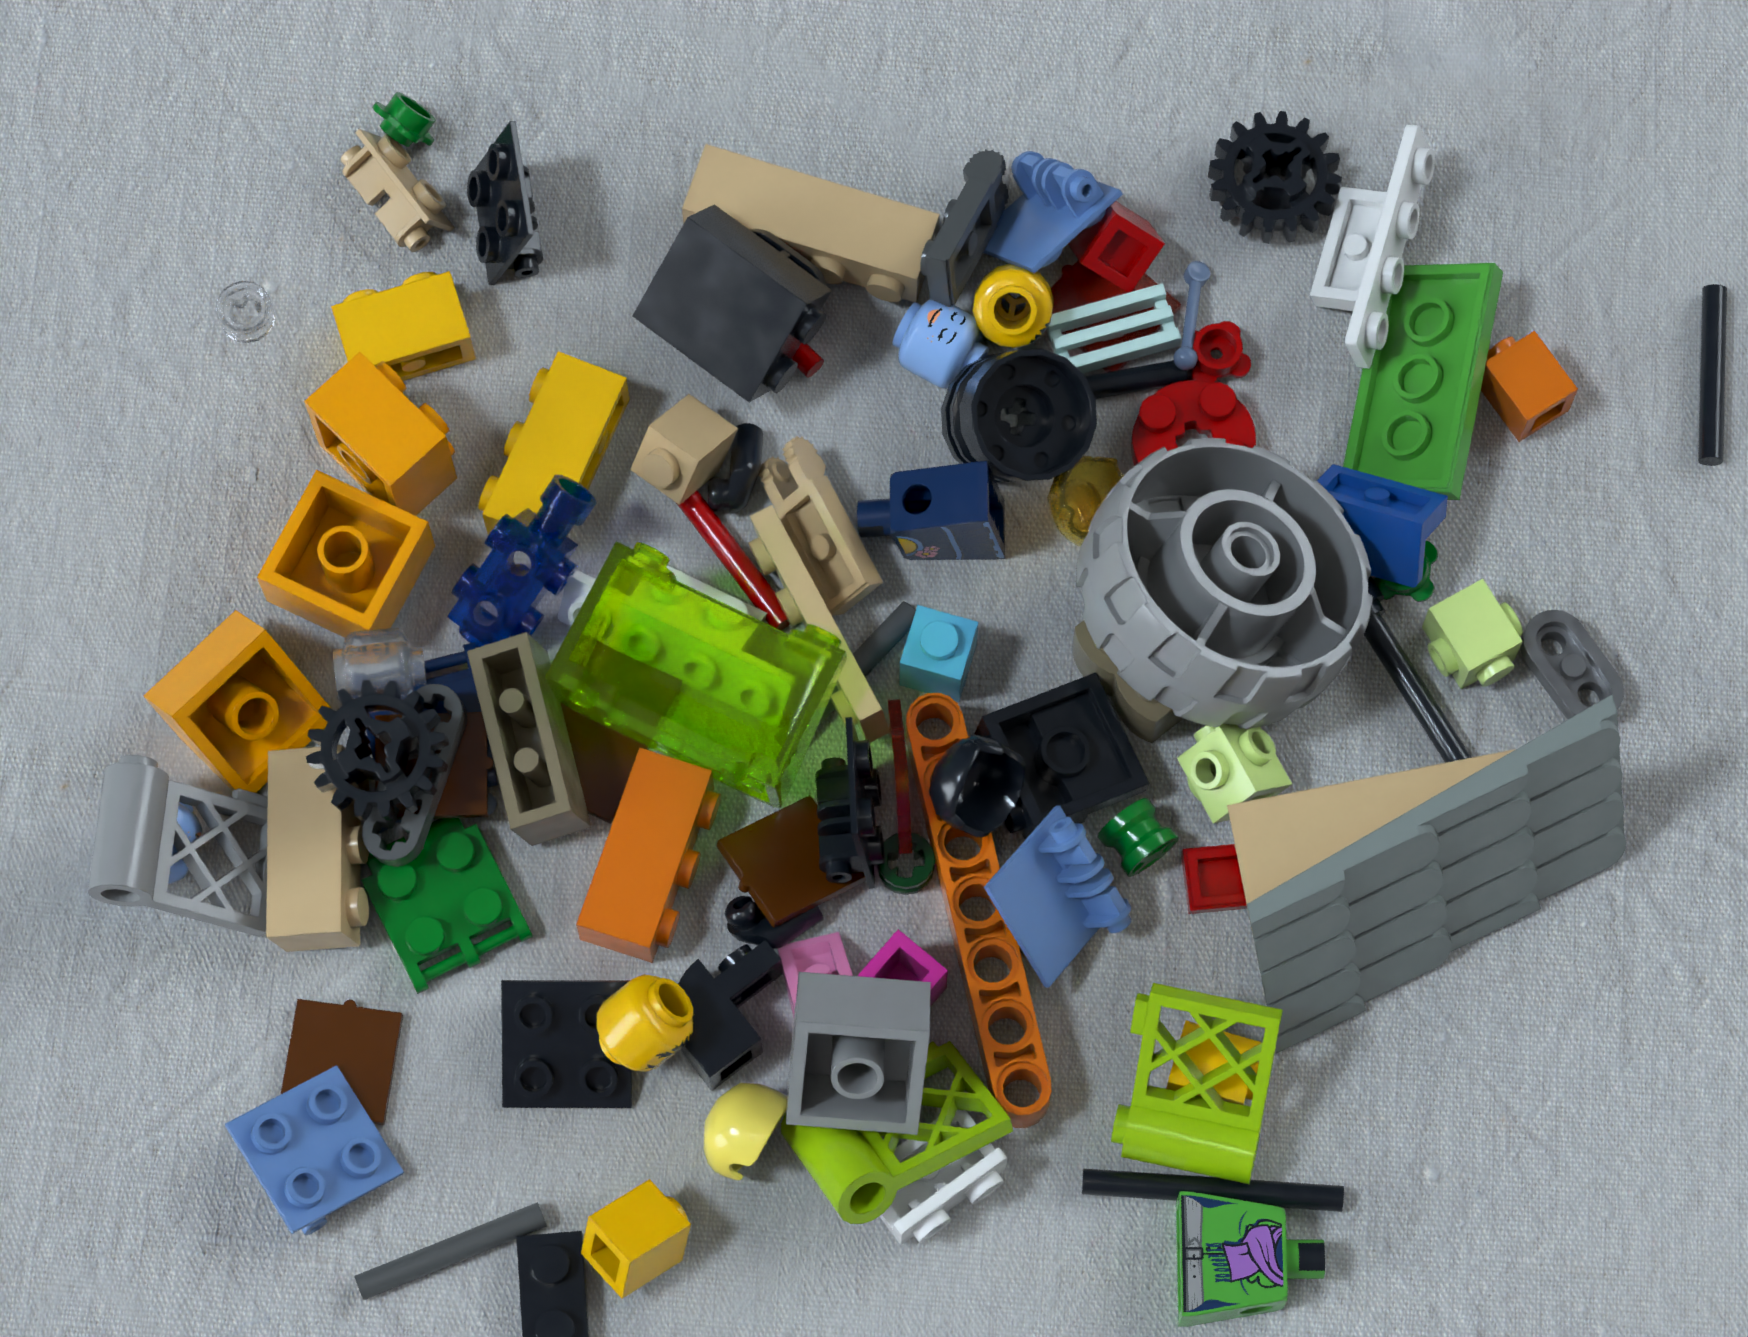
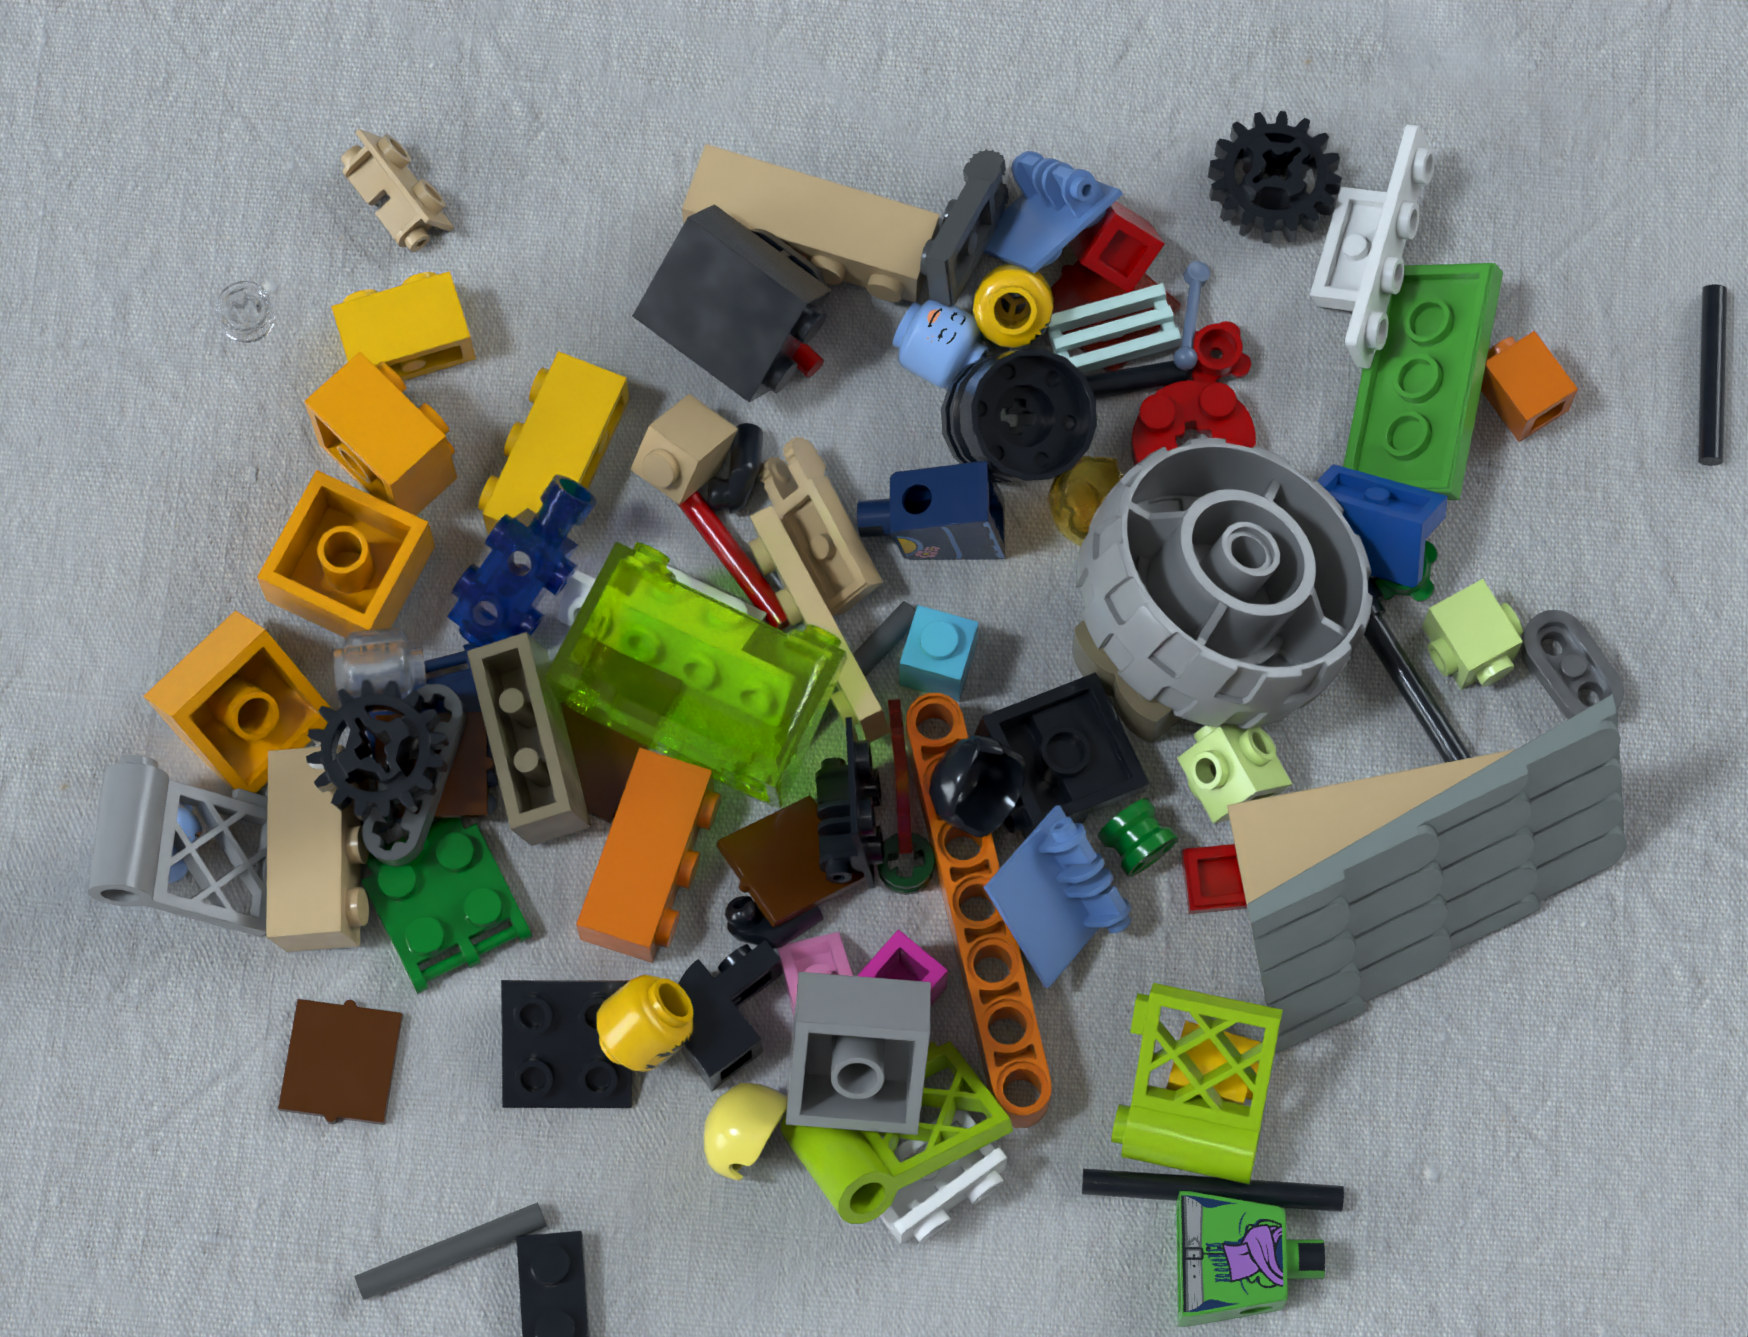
medium blue hinge [225,1065,404,1236] -> none
green plate [372,92,436,147] -> none
black hinge [467,121,543,285] -> none
yellow brick [581,1179,691,1299] -> none

